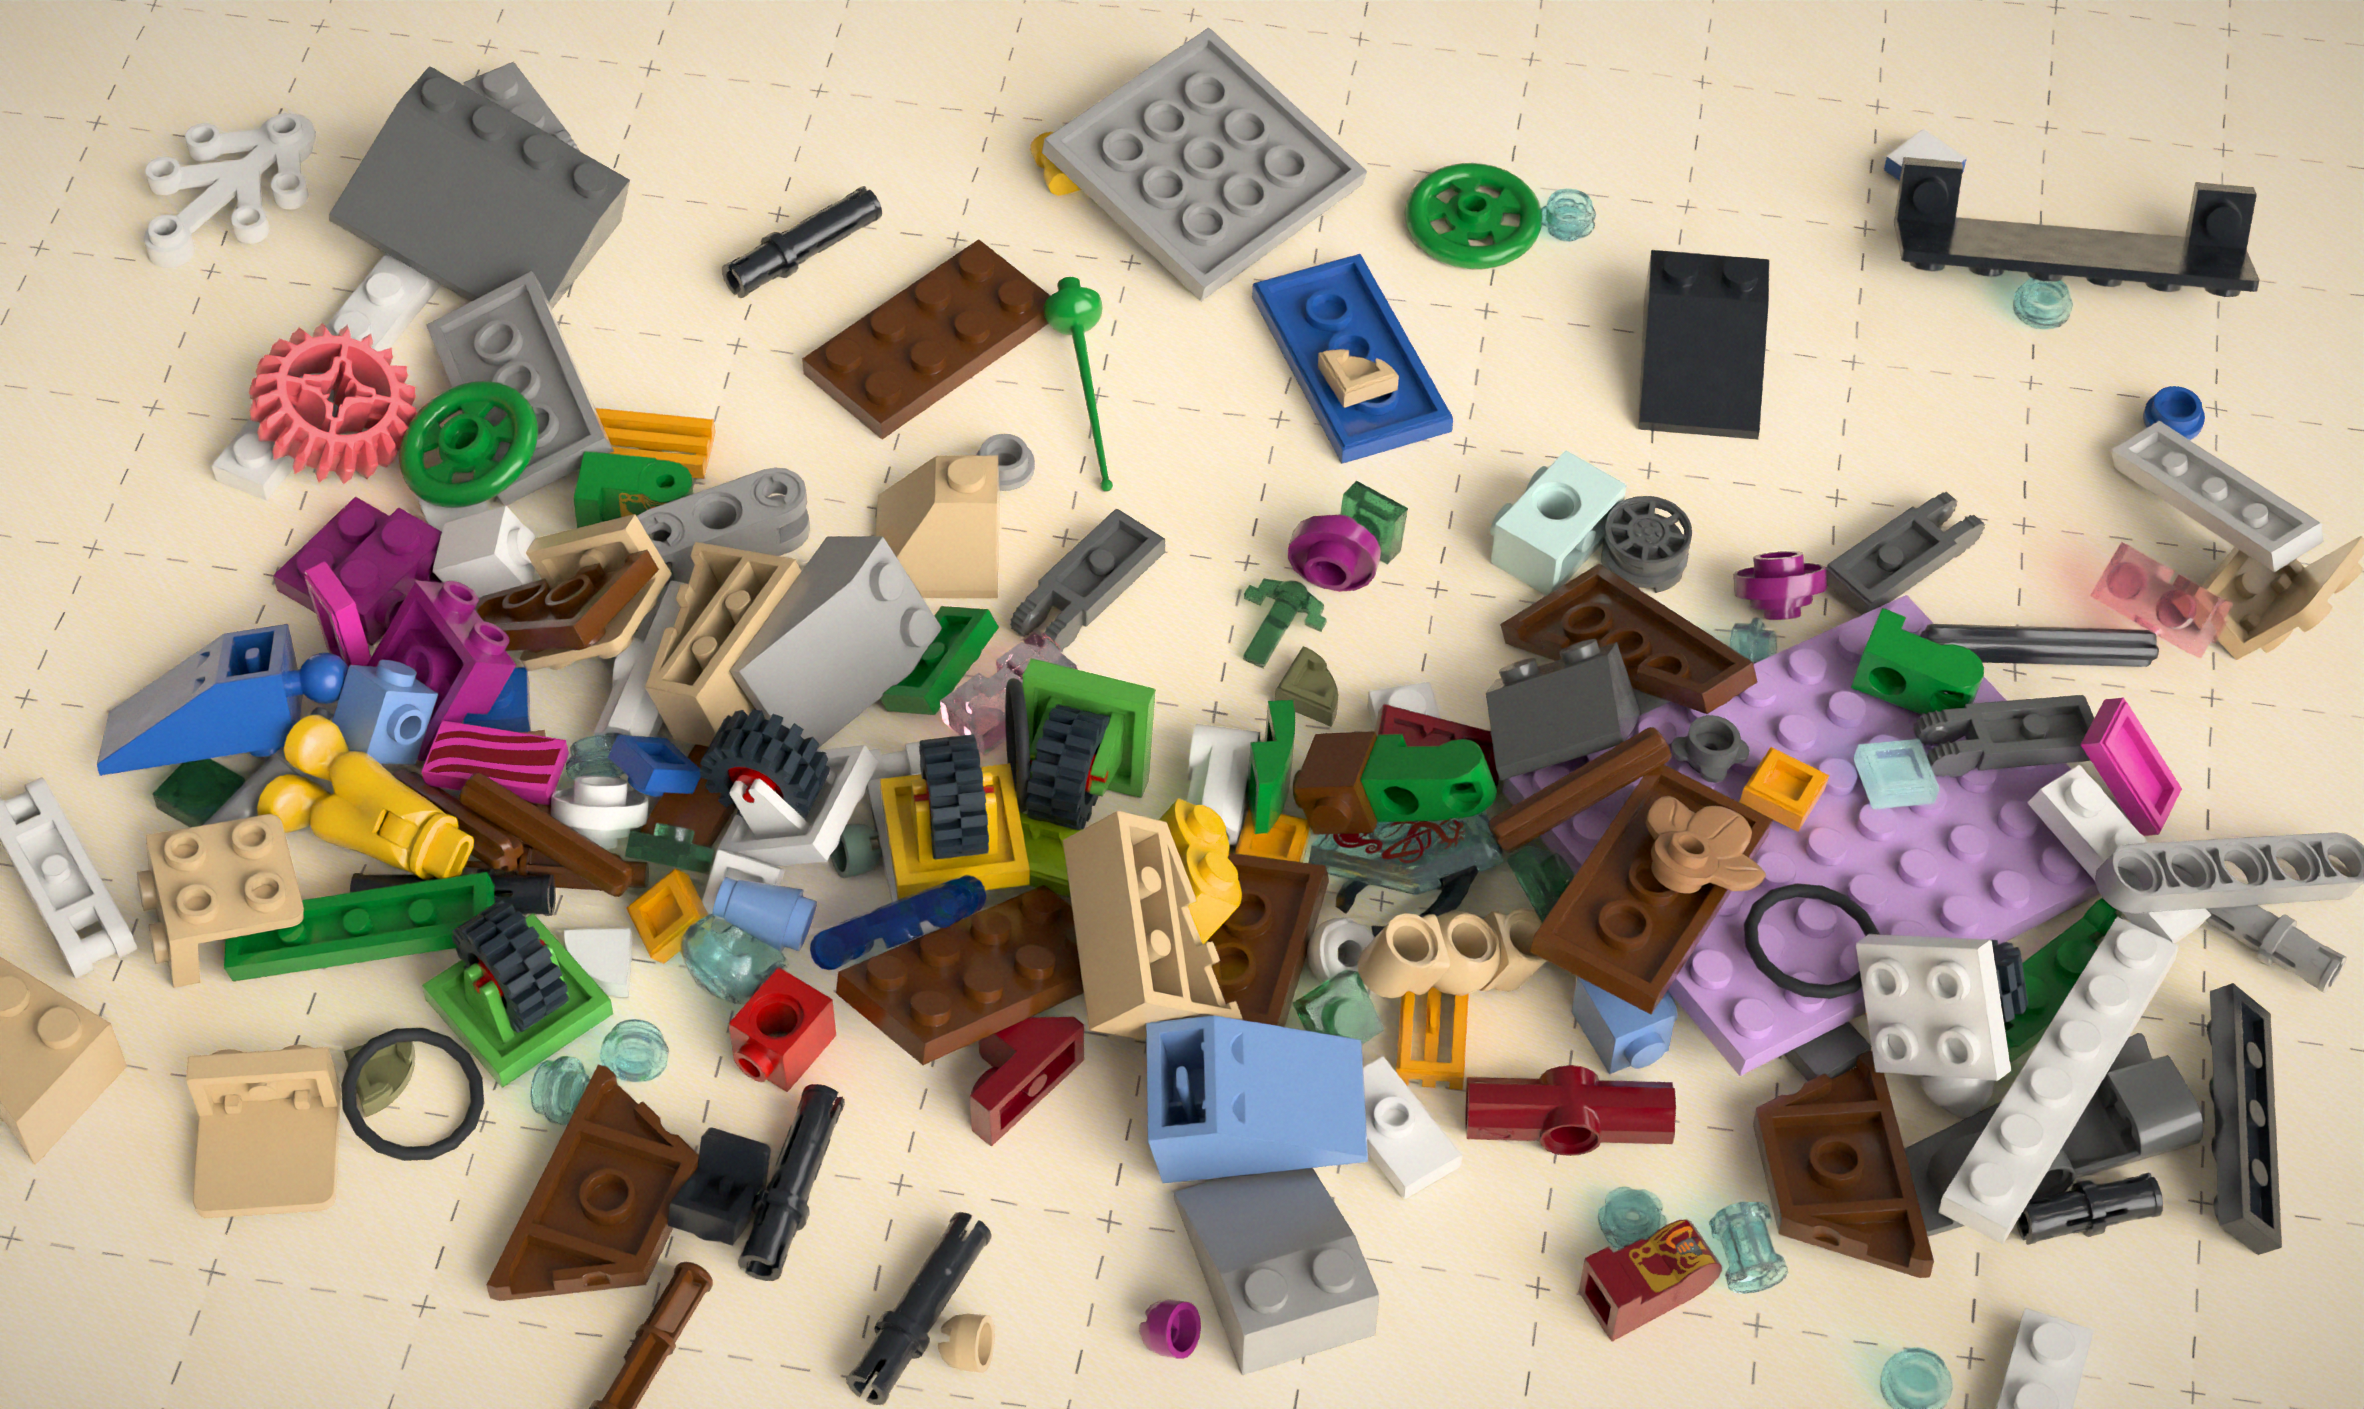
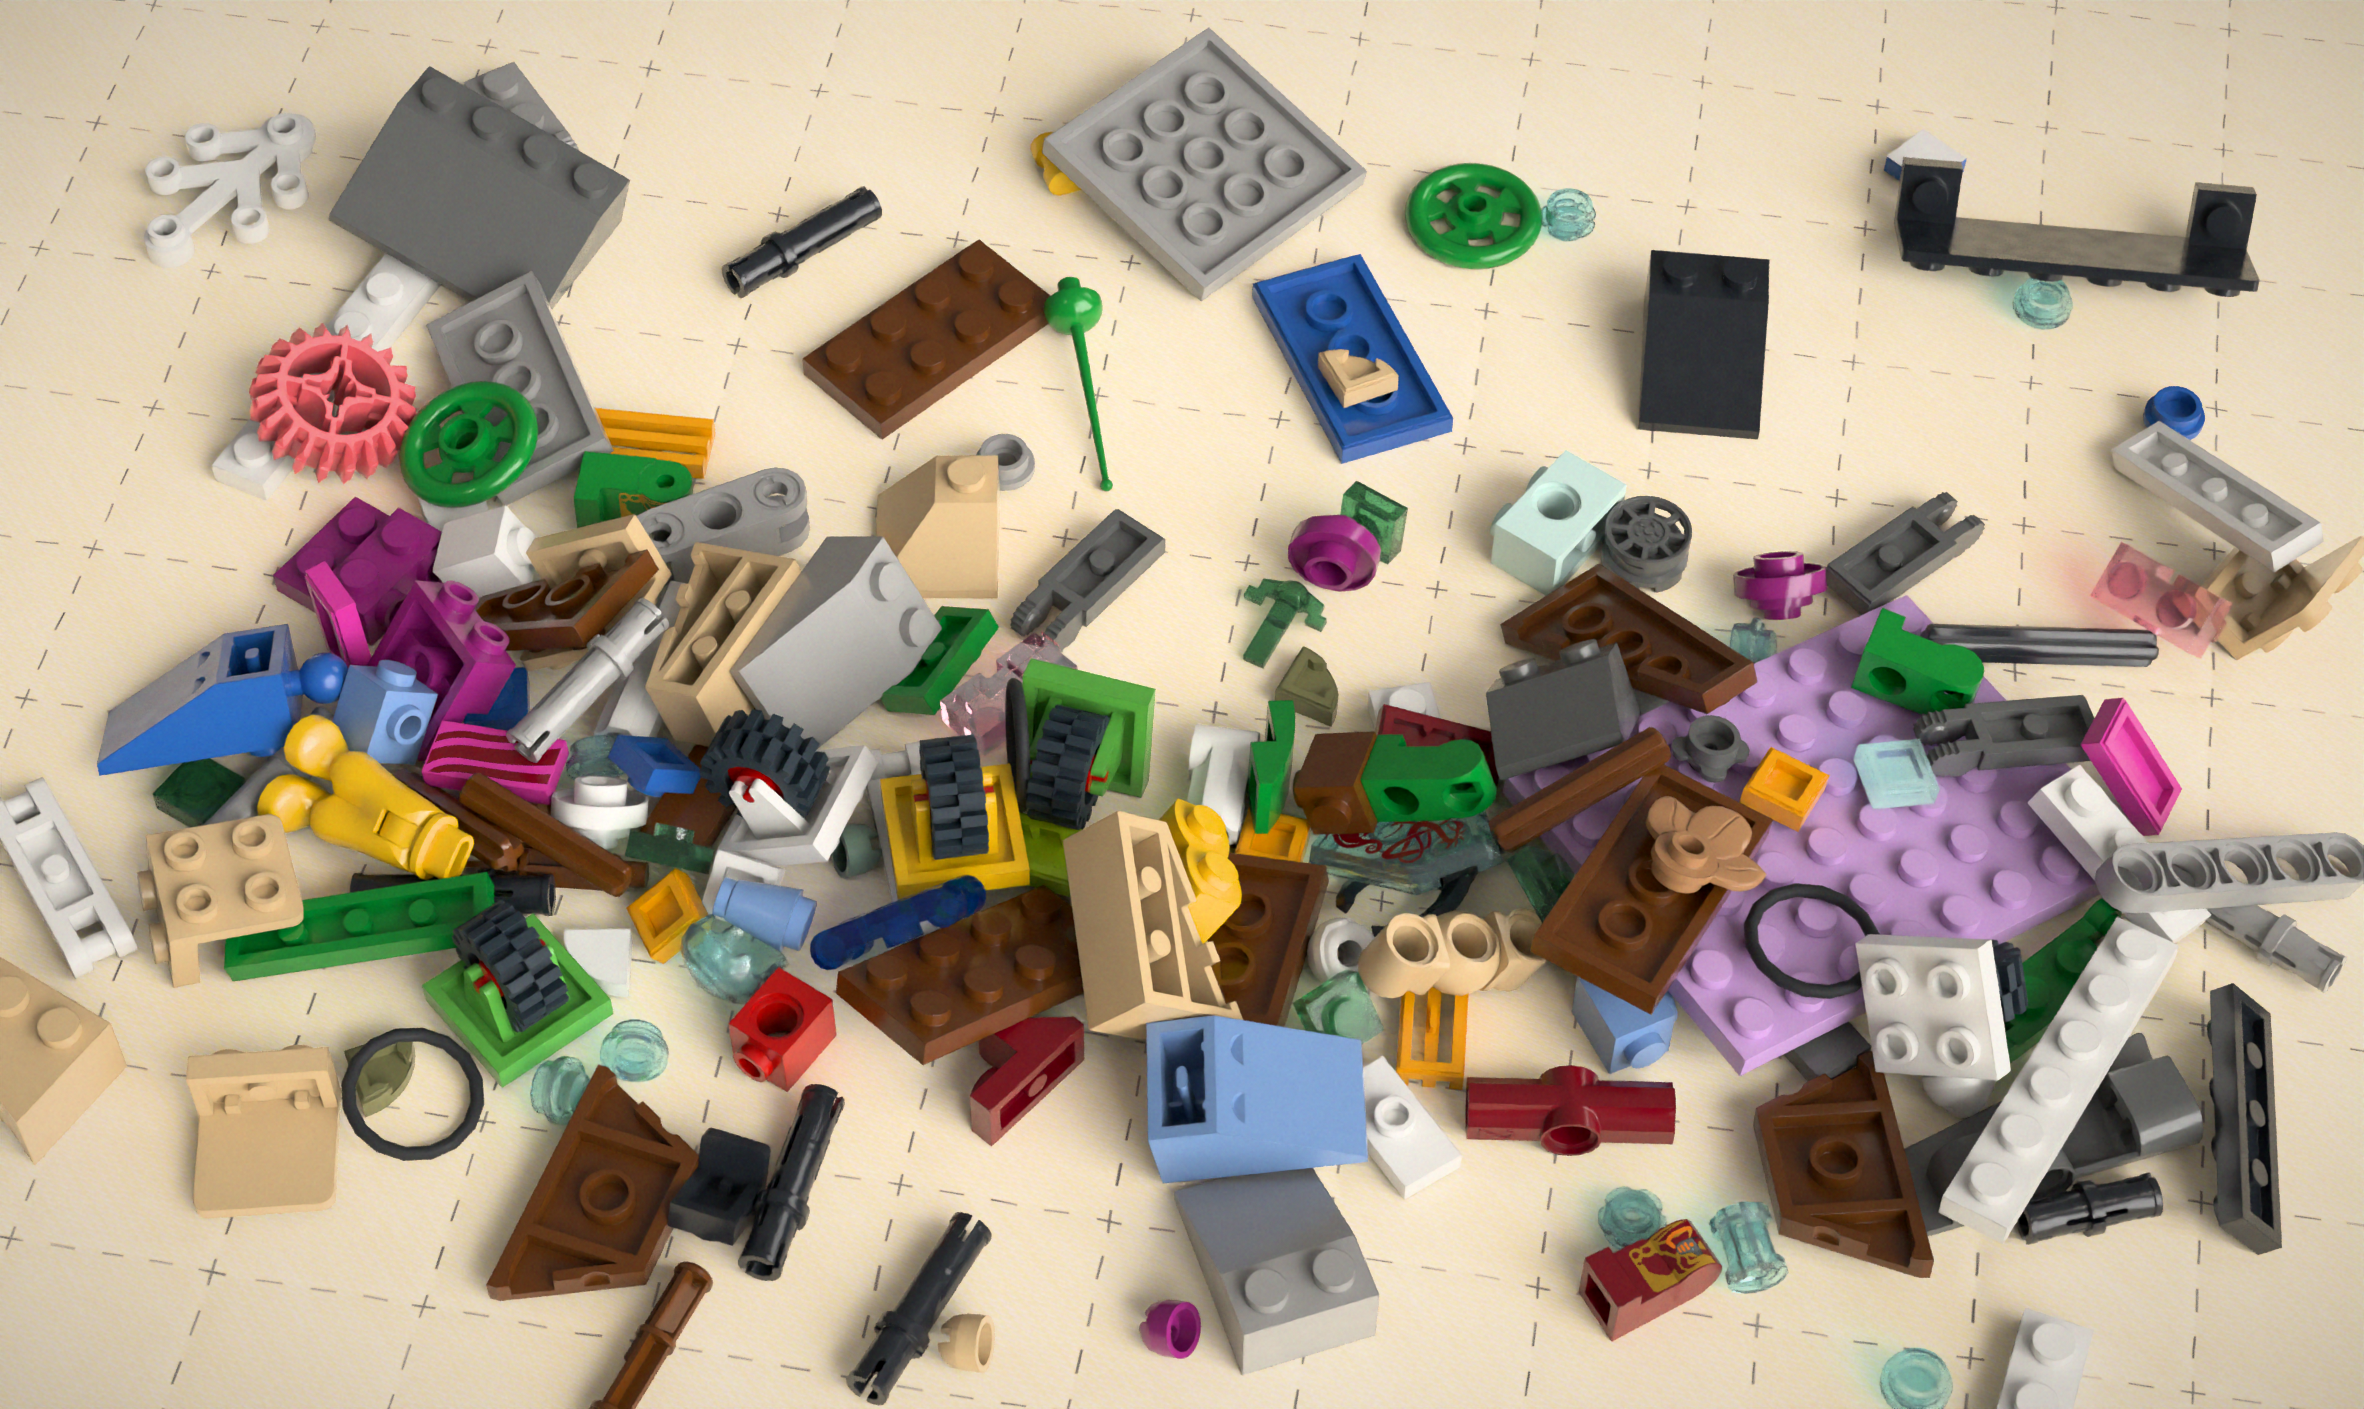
none -> light grey pin [506,597,670,763]

